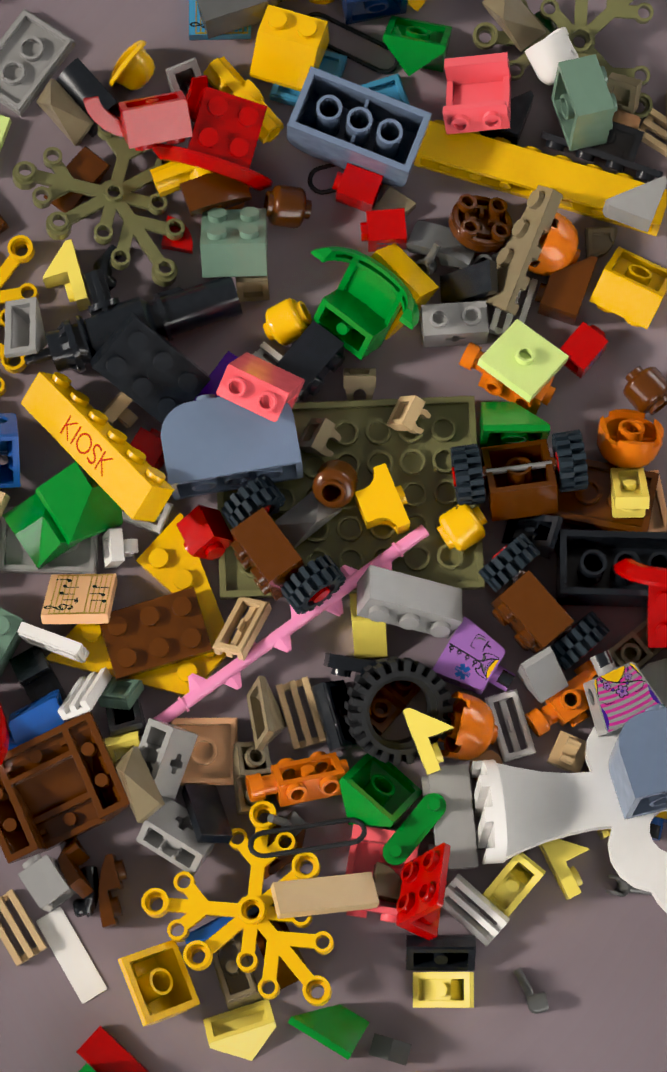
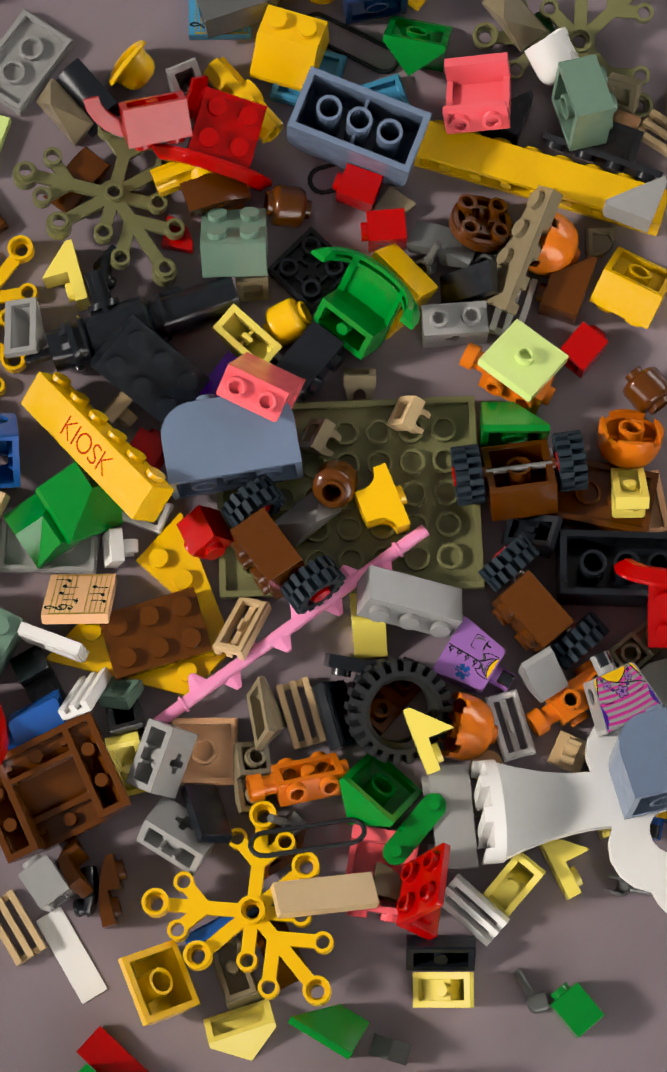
dark tan slope [114,746,165,823] -> none
yellow head [436,504,488,551] -> none
none -> light yellow slope [212,303,283,362]
none -> black tile [267,227,350,315]
none -> green brick [549,982,605,1038]

